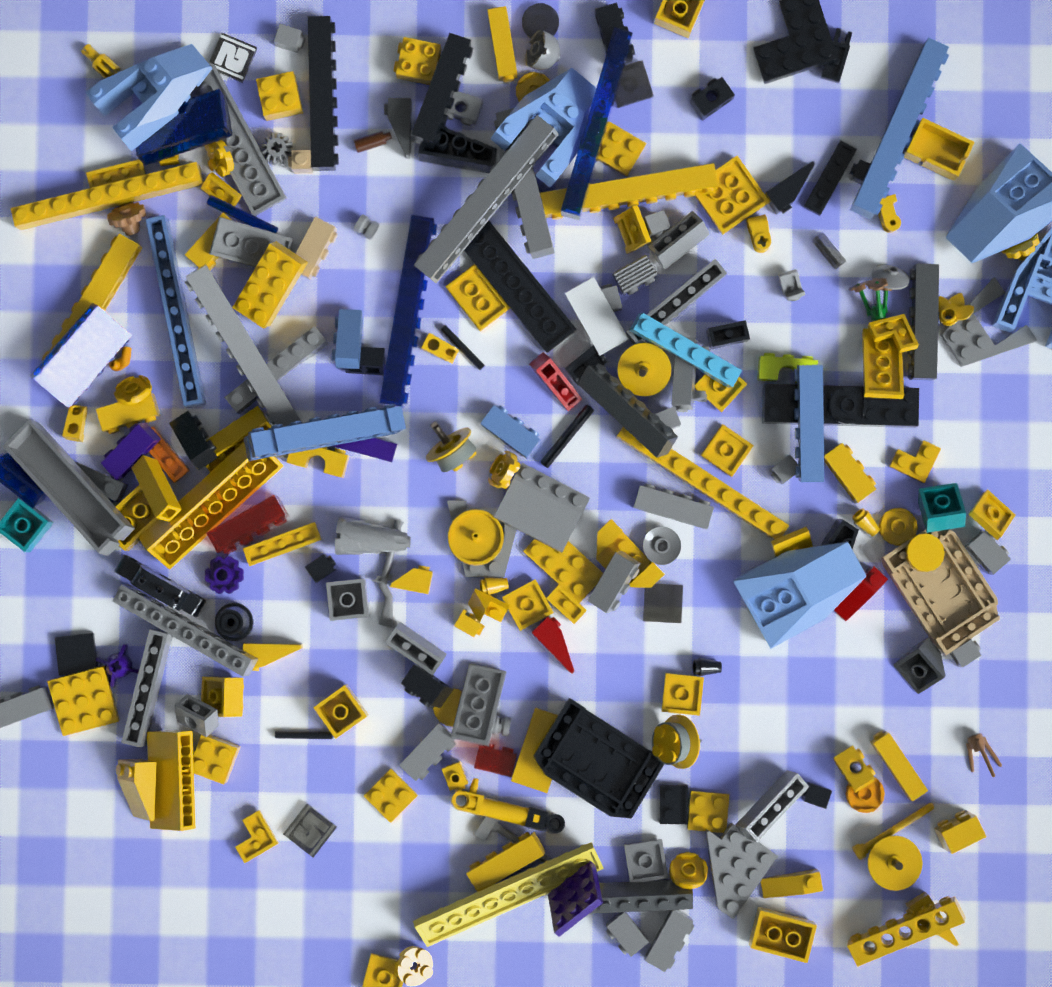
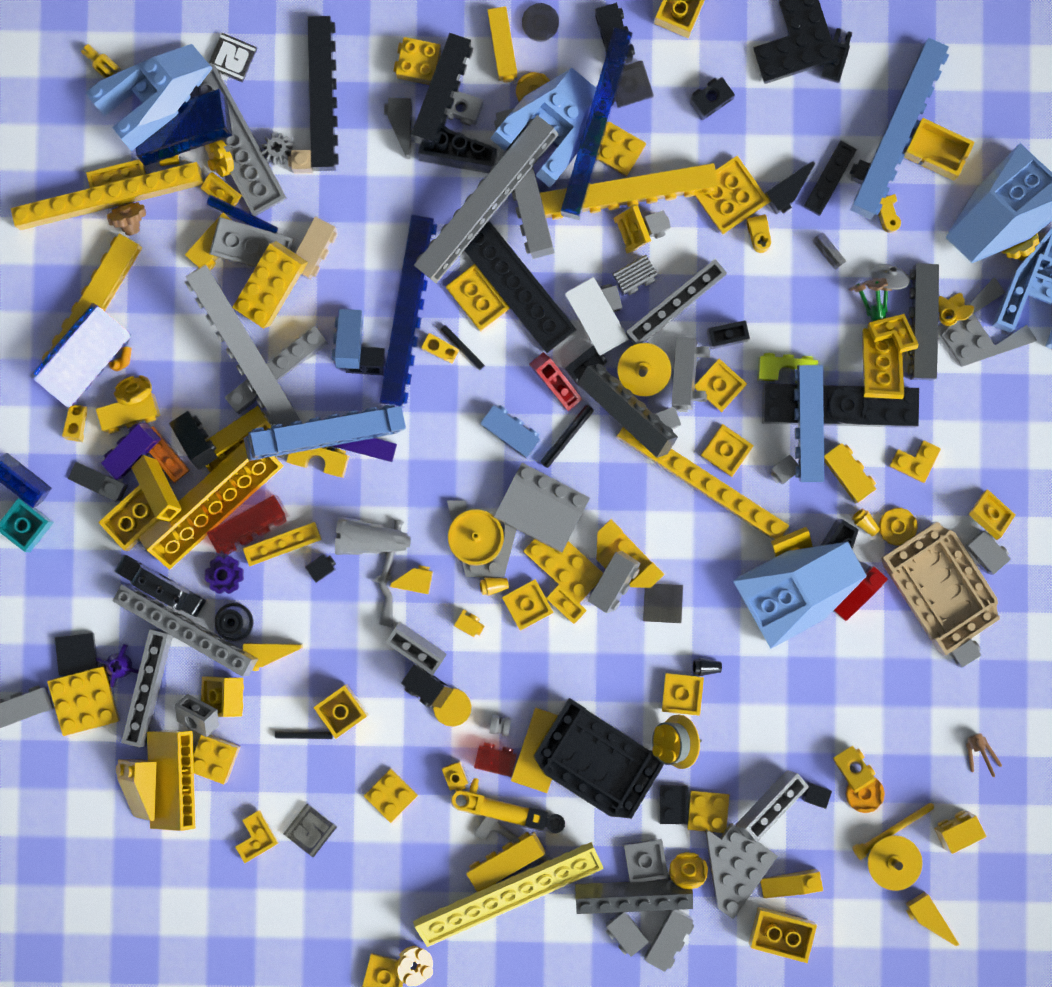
light grey piece [3,419,135,556] -> none
medium blue brick [146,215,206,408] -> none
yellow brick [256,71,303,121] -> none
light grey brick [274,24,305,53] -> none
light grey brick [326,578,370,621] -> none
light grey wheel [353,214,380,240] -> none
reddish brown cylinder [354,131,392,153] -> none
light grey brick [399,722,456,781] -> none
piece [426,421,477,472] -> none
light grey tile [451,663,507,746] -> none
yellow slope [468,588,510,623] -> none
yellow plate [488,450,520,489] -> none
light grey cylinder [525,30,561,70] -> none
red slope [531,616,575,674] -> none
dark purple plate [548,861,603,937] -> none
medium azure arch [629,313,742,388] -> none
light grey brick [633,483,714,530] -> none
light grey dish [643,527,681,565] -> none
light grey brick [648,211,710,270] -> none
light grey bracket [778,269,806,301] -> none
yellow brick [847,896,966,967] -> none
yellow brick [870,731,928,802] -> none
dark grey slope [893,637,946,694] -> none
yellow tile [906,533,945,572] -> none
teal brick [918,483,966,533] -> none

